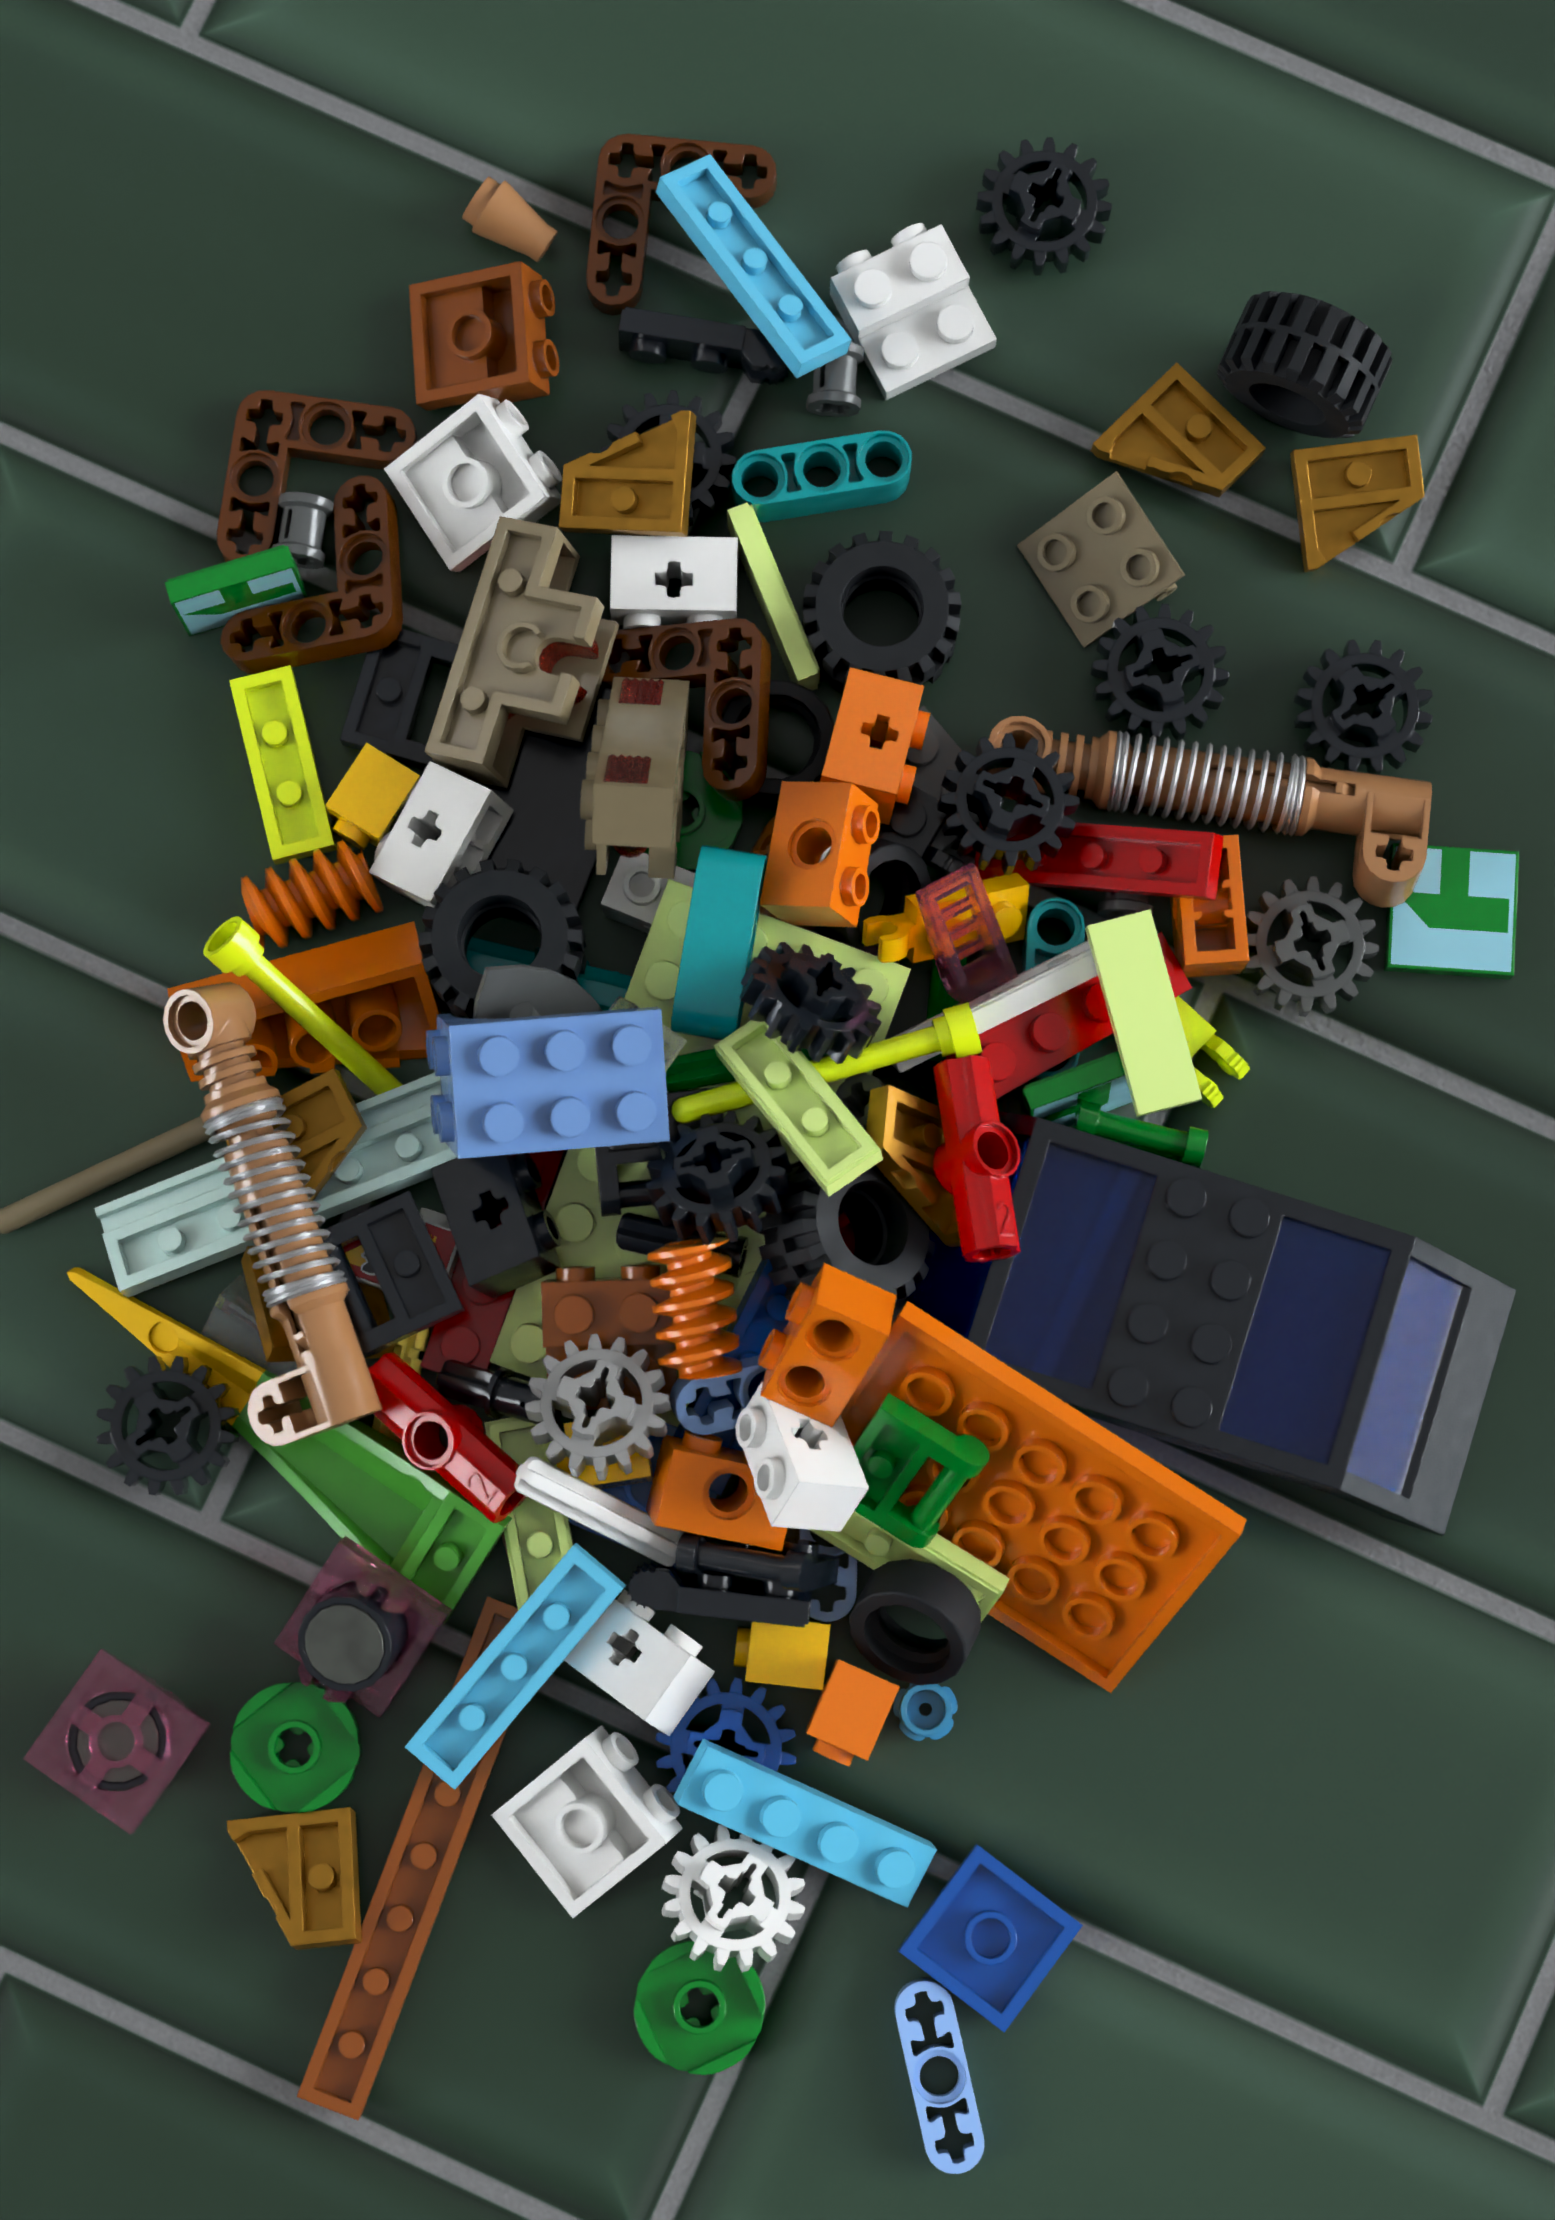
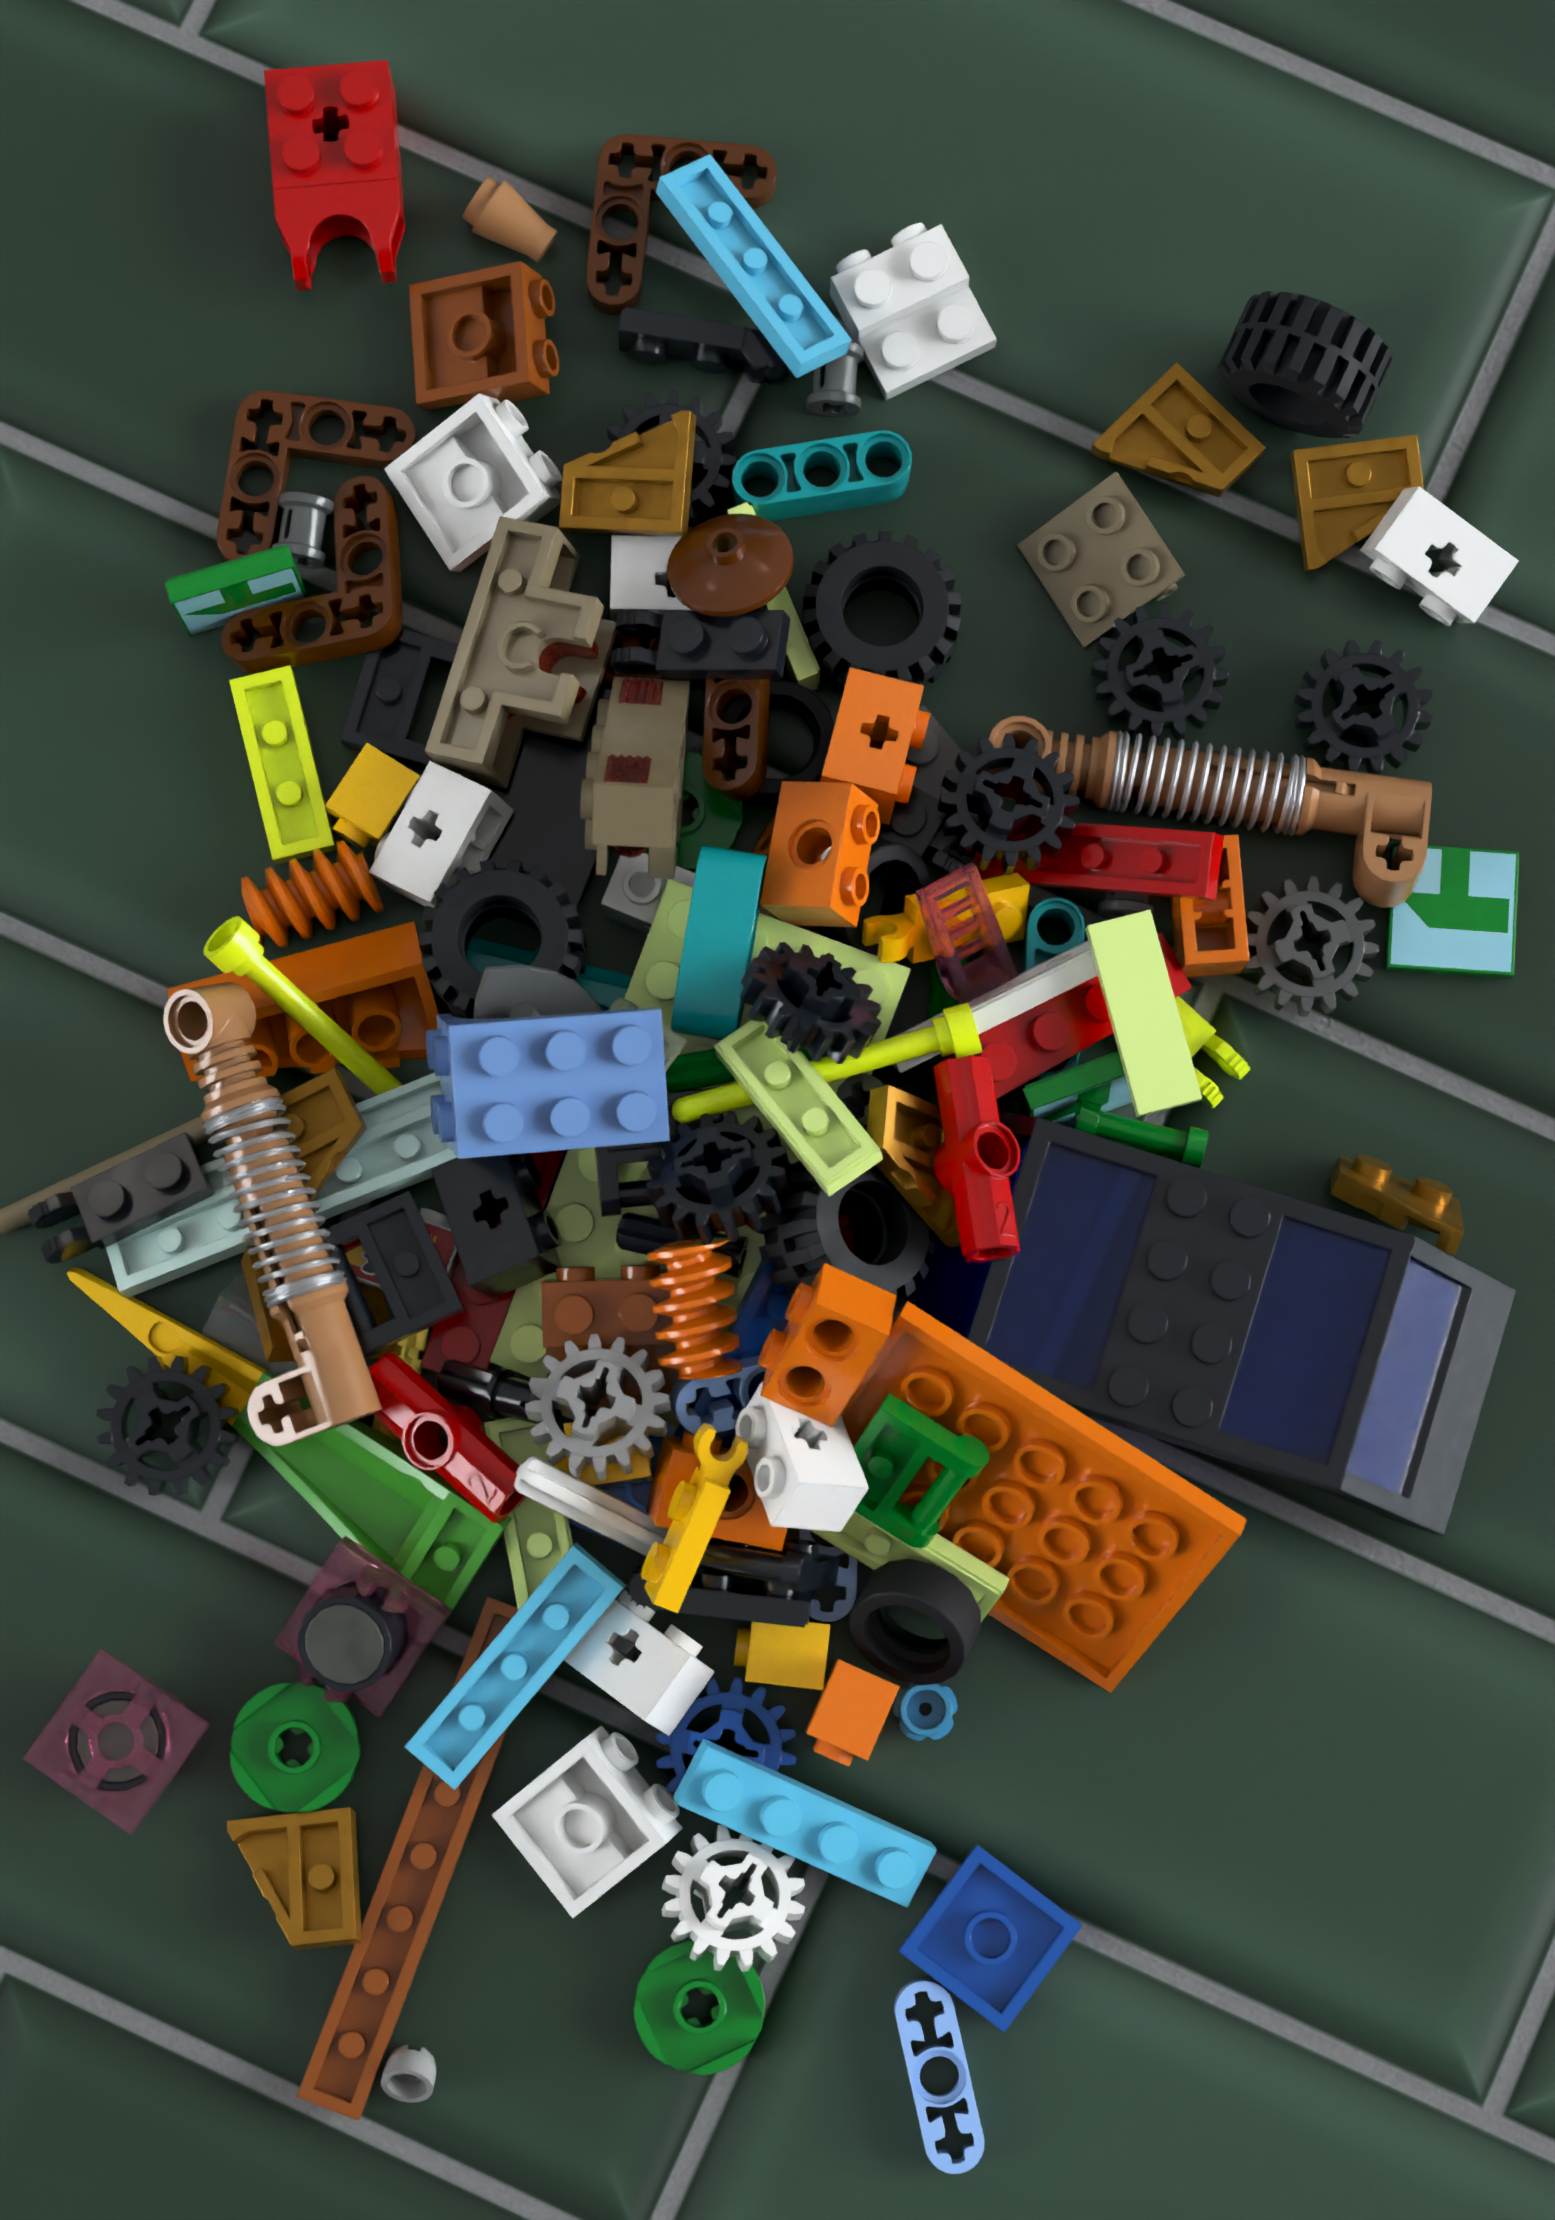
black gear [976,137,1112,276] -> none
none -> black hinge [27,1132,215,1264]
none -> red brick [264,60,406,291]
none -> light grey hinge [381,2044,436,2103]
none -> black hinge [610,610,790,680]
none -> yellow plate [641,1423,748,1613]
none -> reddish brown dish [667,514,794,617]
none -> pearl gold wing [1330,1154,1464,1256]
none -> white brick [1360,486,1519,626]

